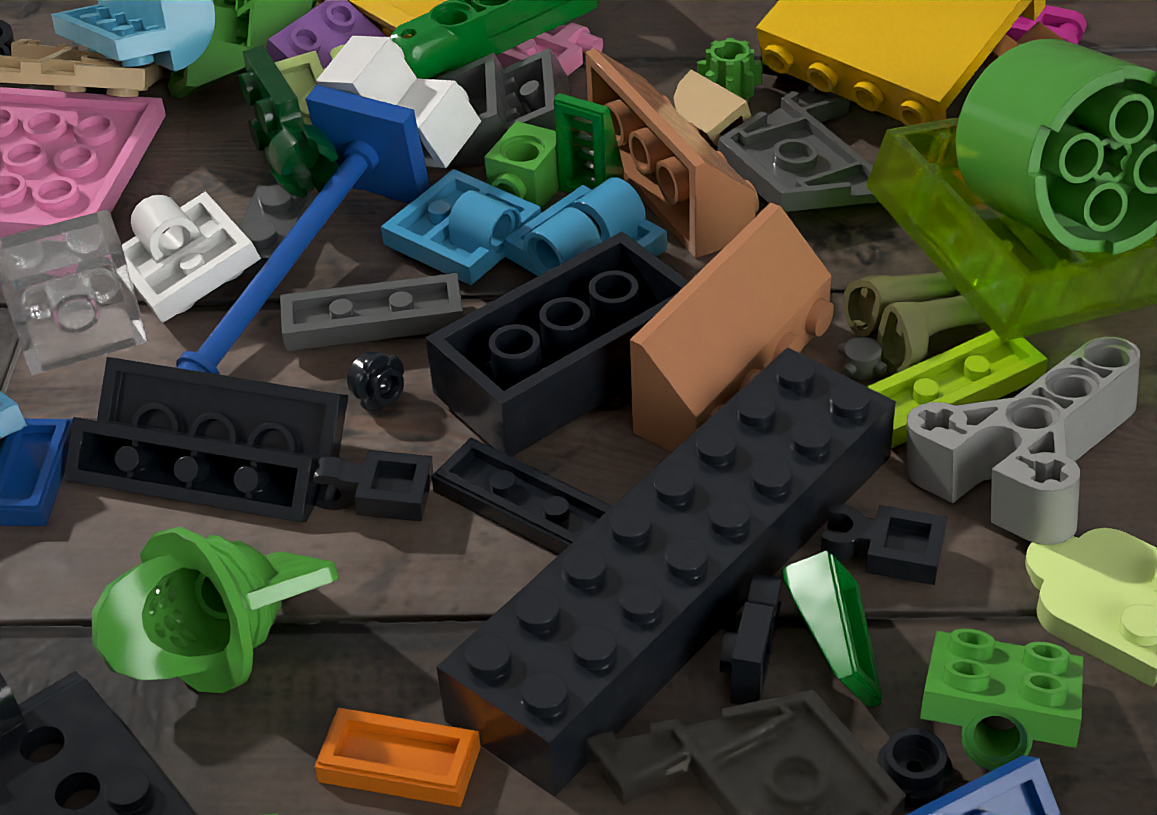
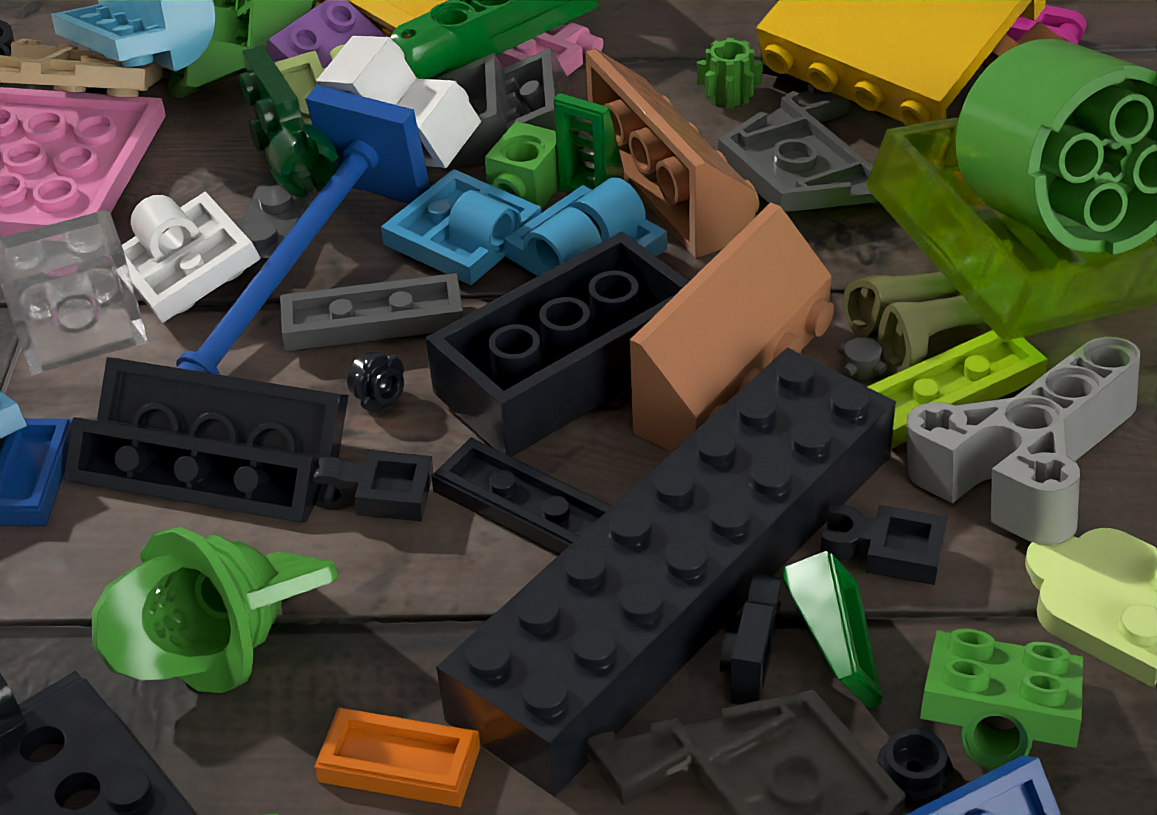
tan brick [673,70,752,147] -> none

